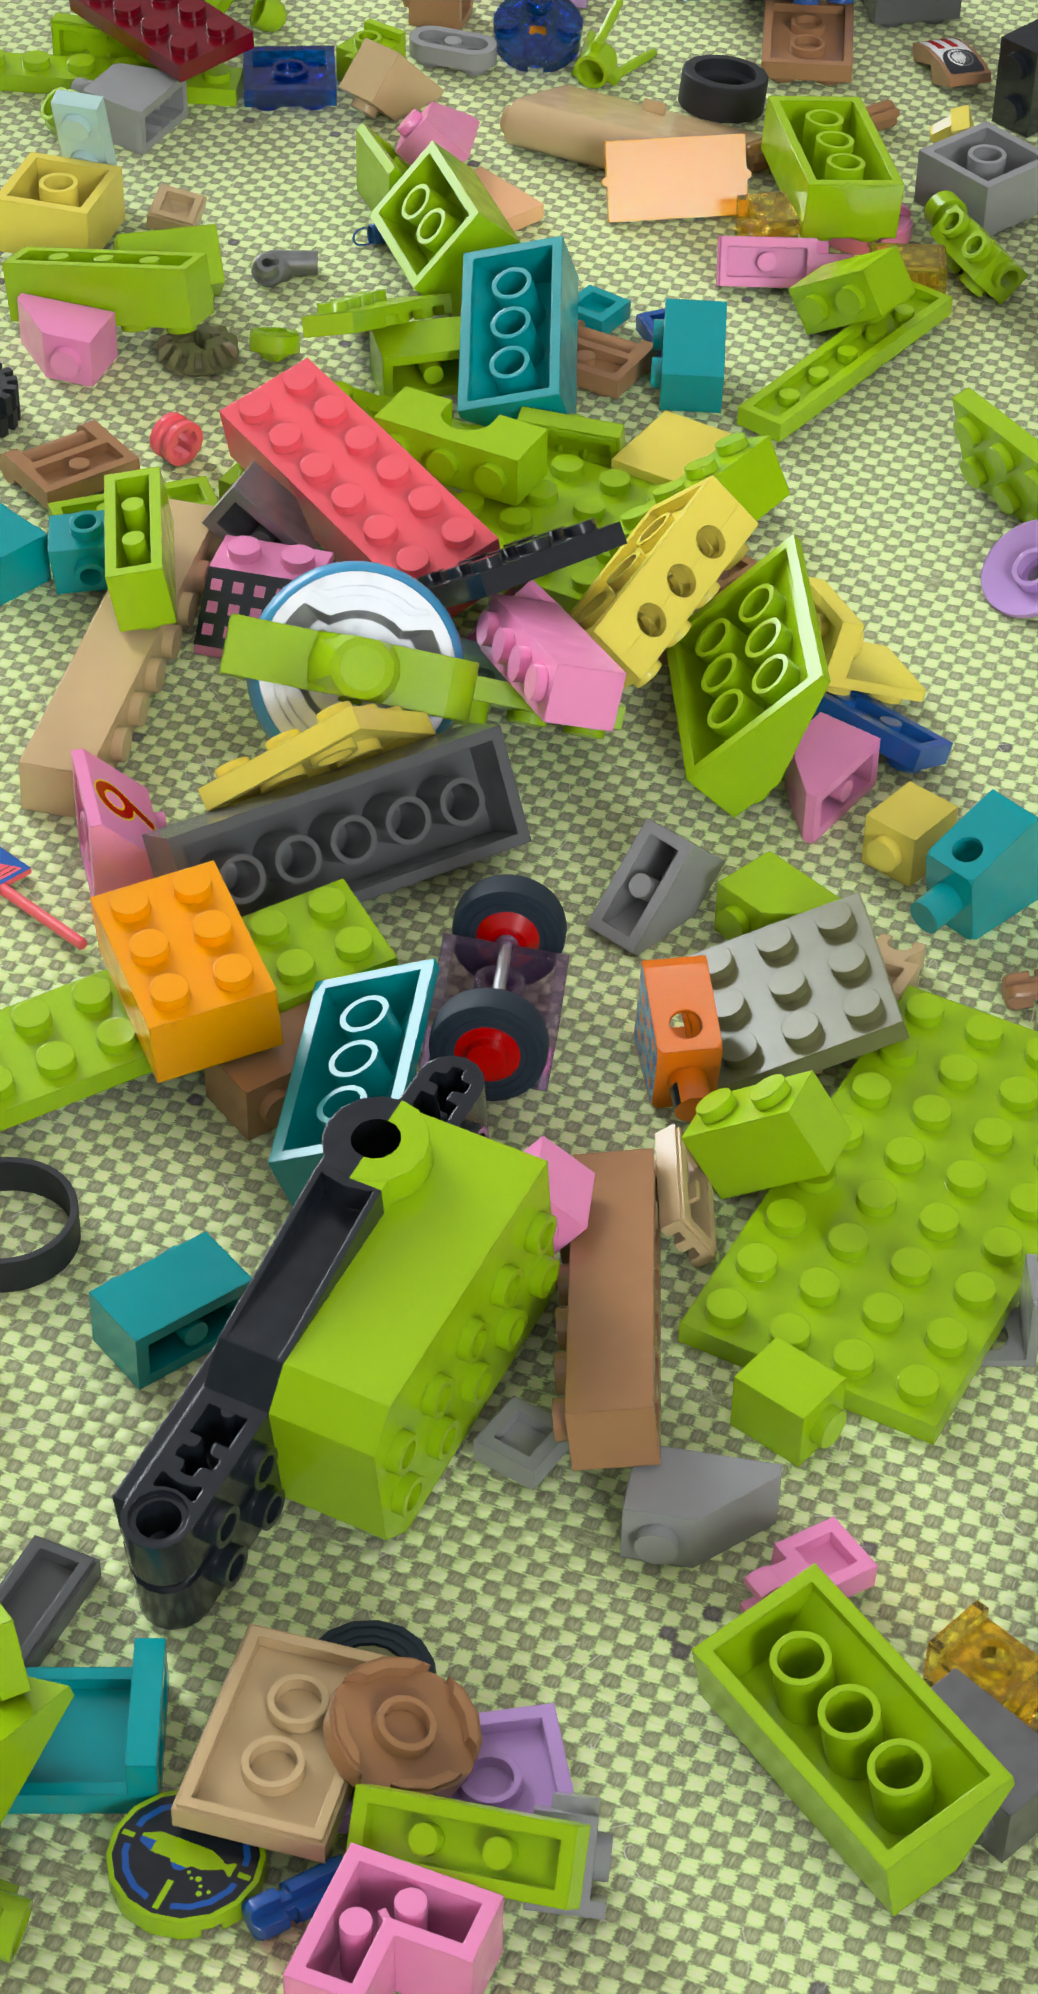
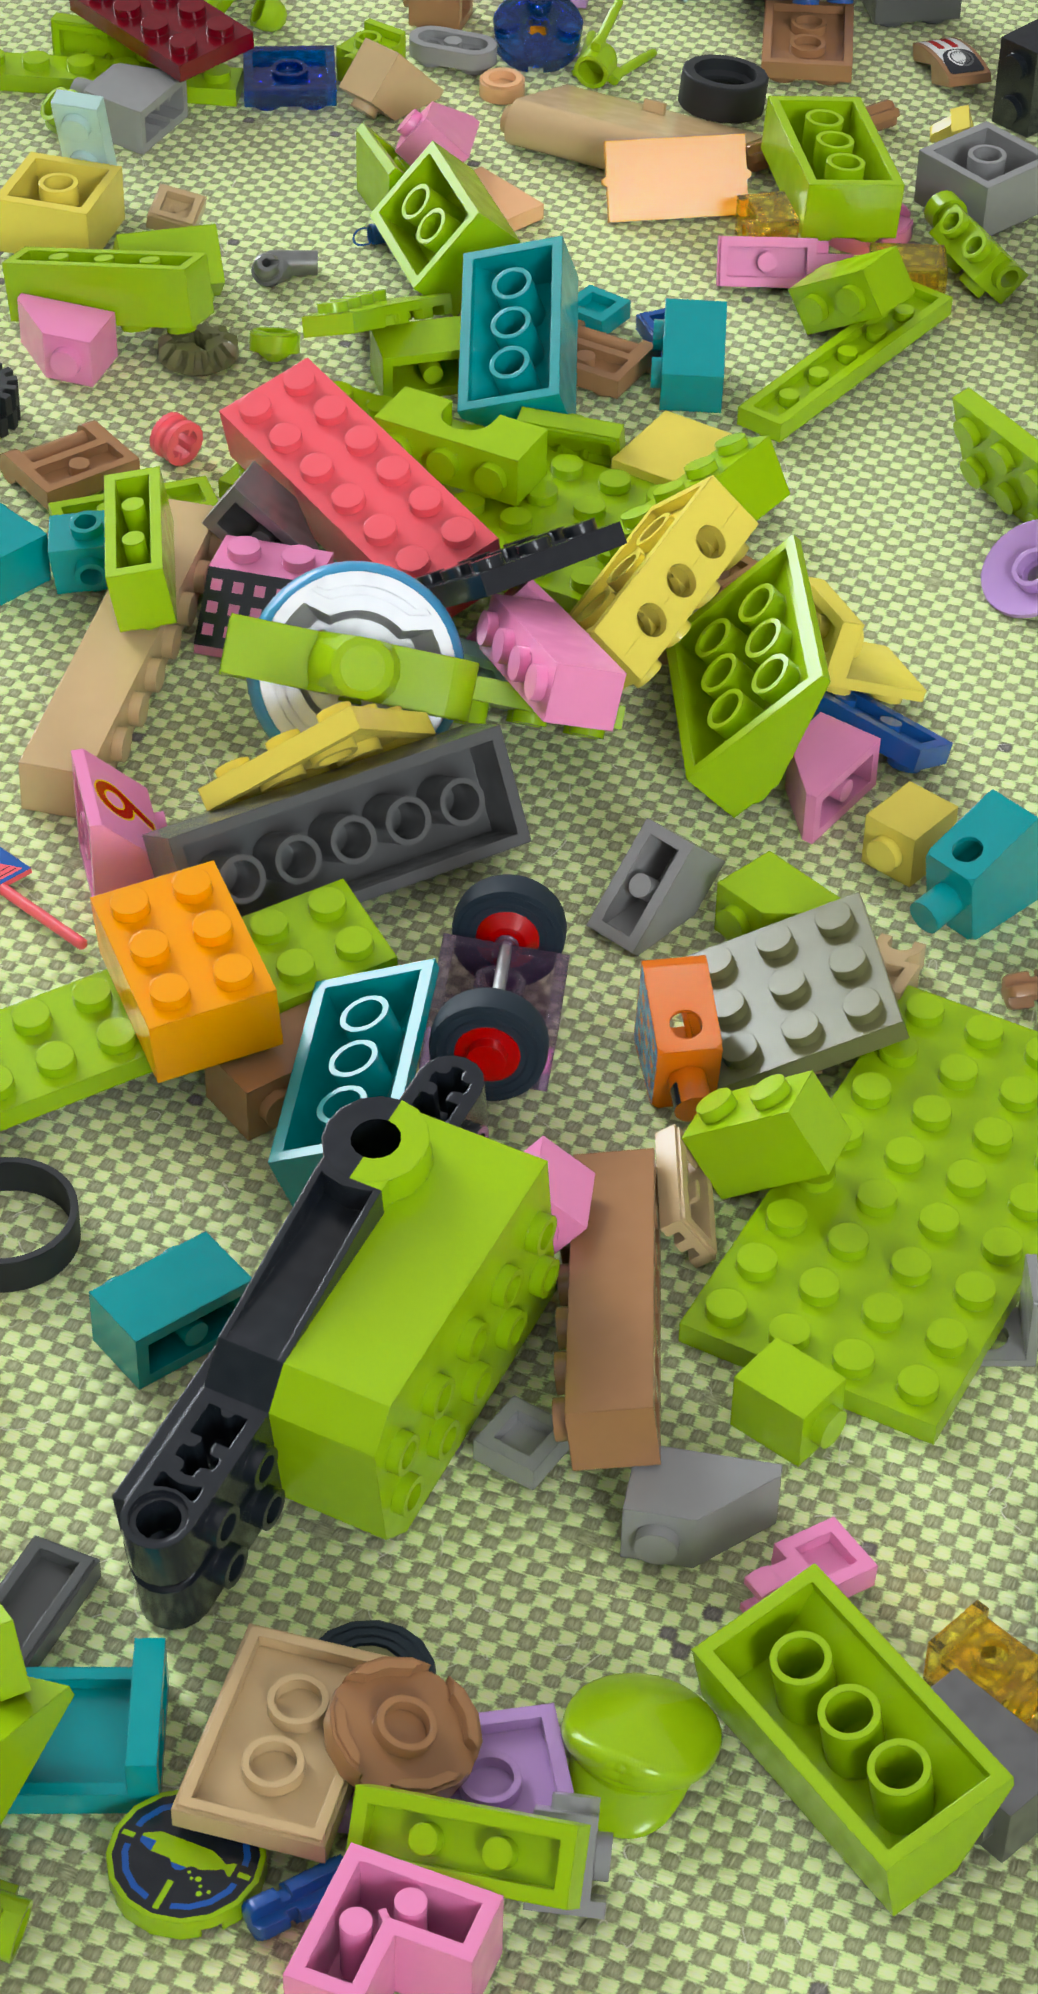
none -> light nougat tile [479,67,525,105]
none -> lime piece [561,1672,722,1839]

